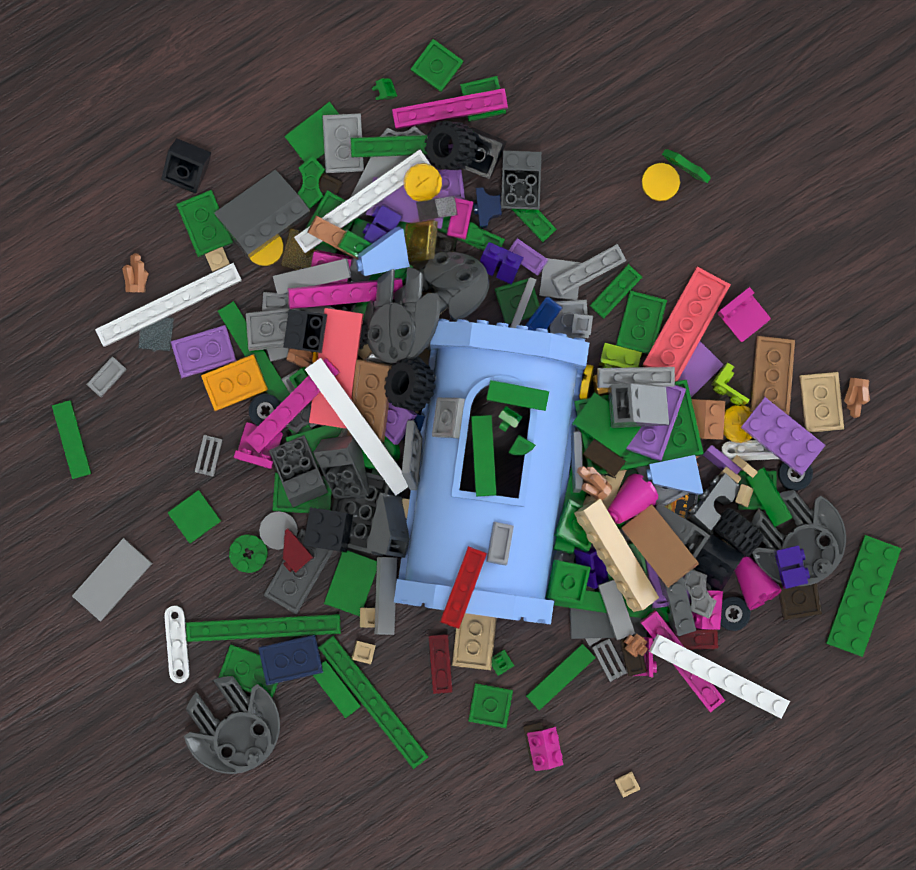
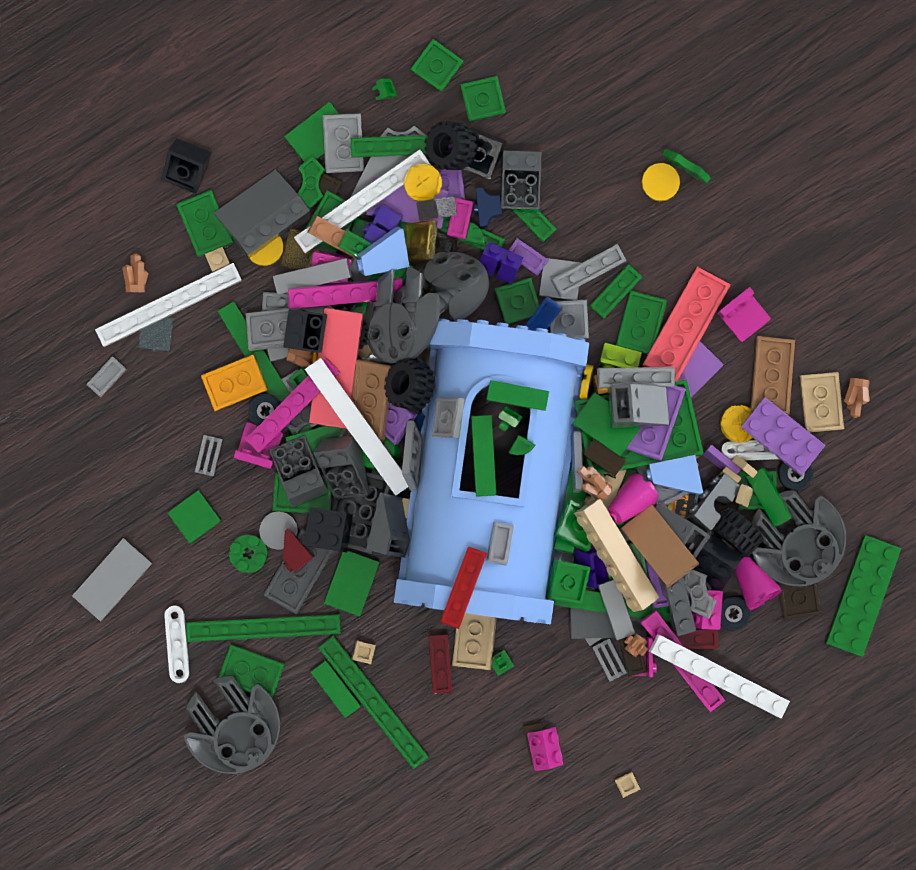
green tile [52,400,92,479] -> none
medium lavender tile [171,325,237,378] -> none
dark blue tile [258,635,323,685] -> none
tan plate [360,608,375,628] -> none
light grey tile [374,557,397,635] -> none
dark pink plate [392,88,508,129] -> none
green tile [468,683,513,728] -> none
light grey tile [510,277,536,328] -> none
green tile [526,644,595,710] -> none
light grey plate [571,313,593,335] -> none
nougat slope [691,399,725,440] -> none
lime bracket [711,363,750,406] -> none
dark purple piece [774,545,810,589] -> none

